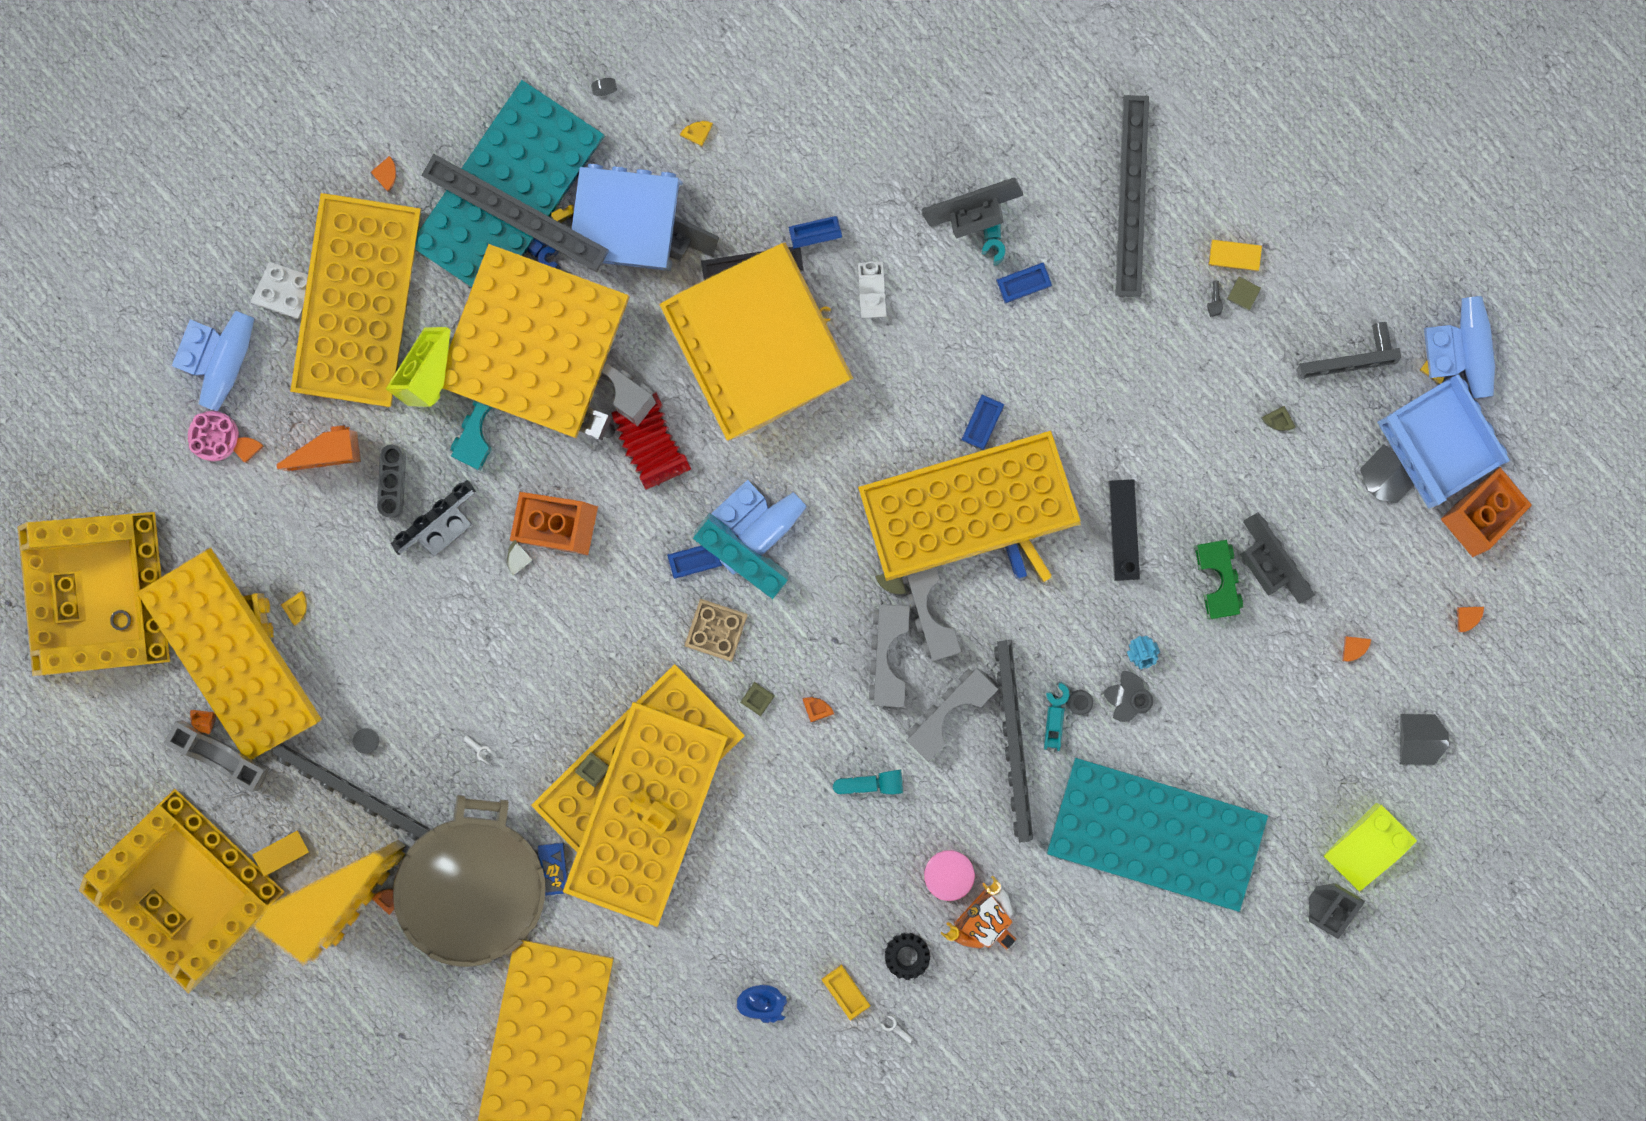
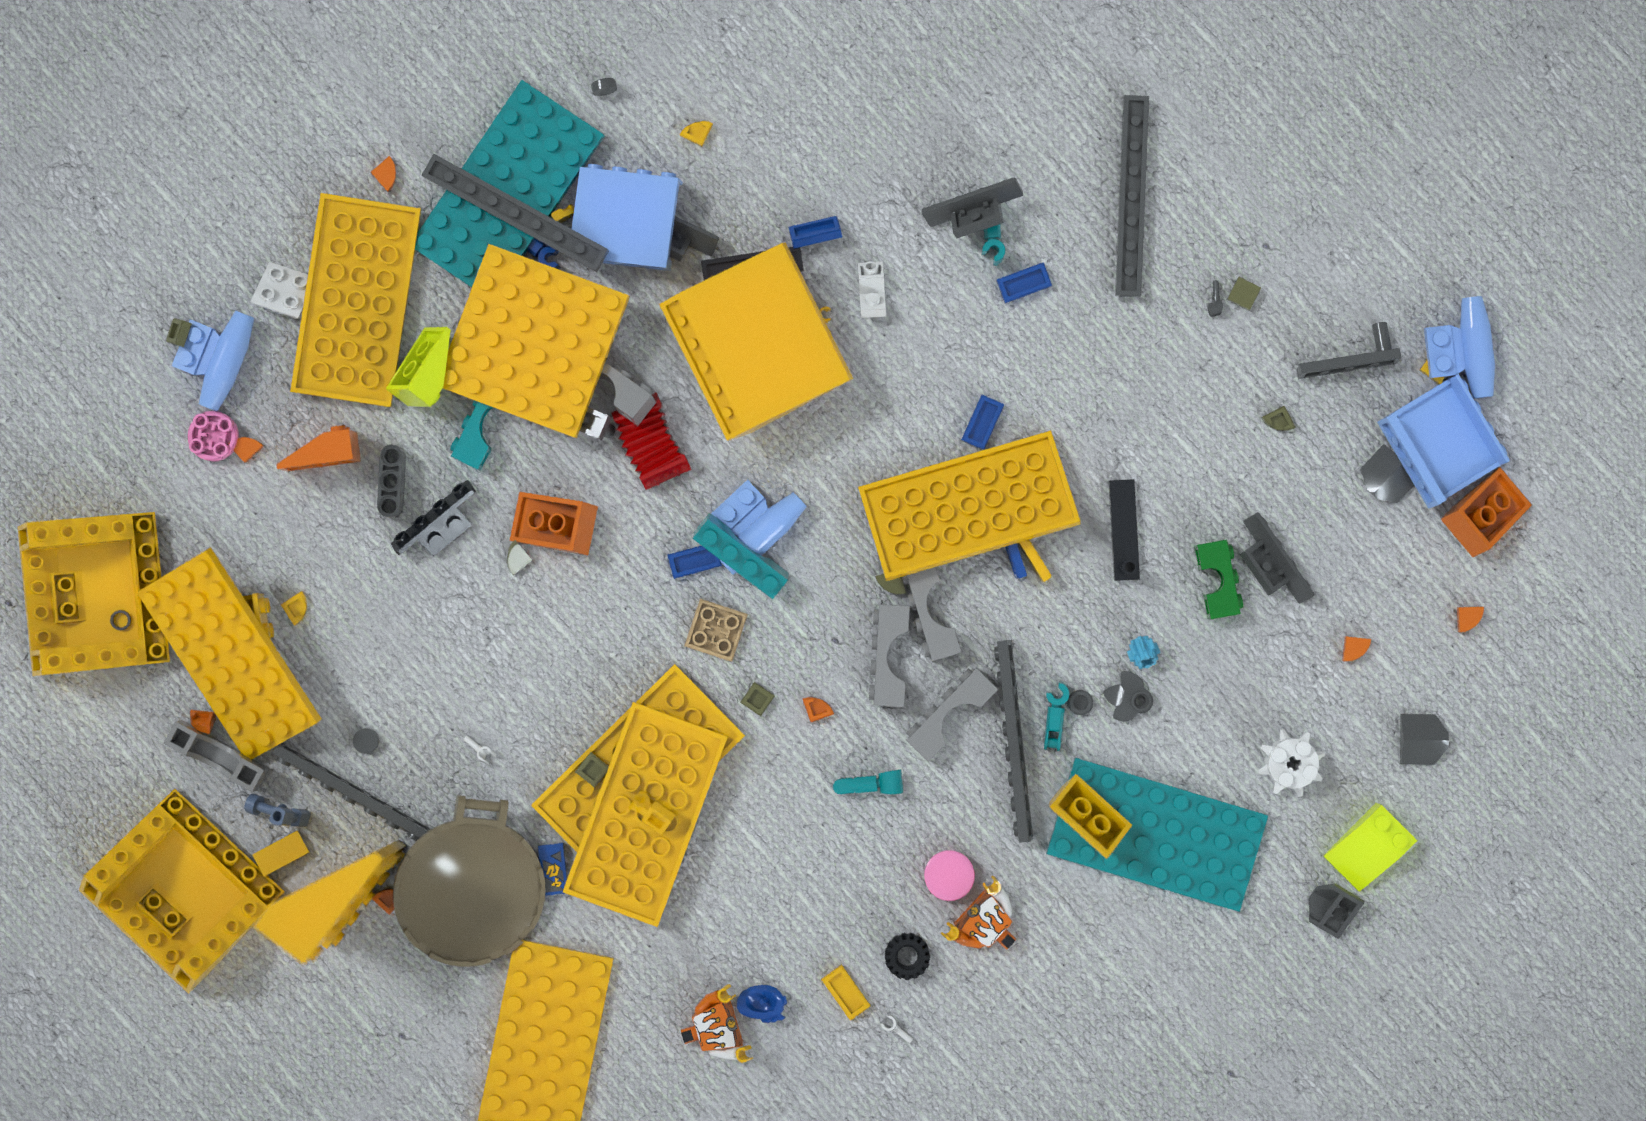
yellow tile [1208,239,1262,271] -> none
none -> olive tile [166,318,192,347]
none -> sand blue bar [244,794,311,827]
none -> torso [681,984,753,1063]
none -> yellow slope [1049,774,1132,859]
none -> white brick [1258,729,1325,797]

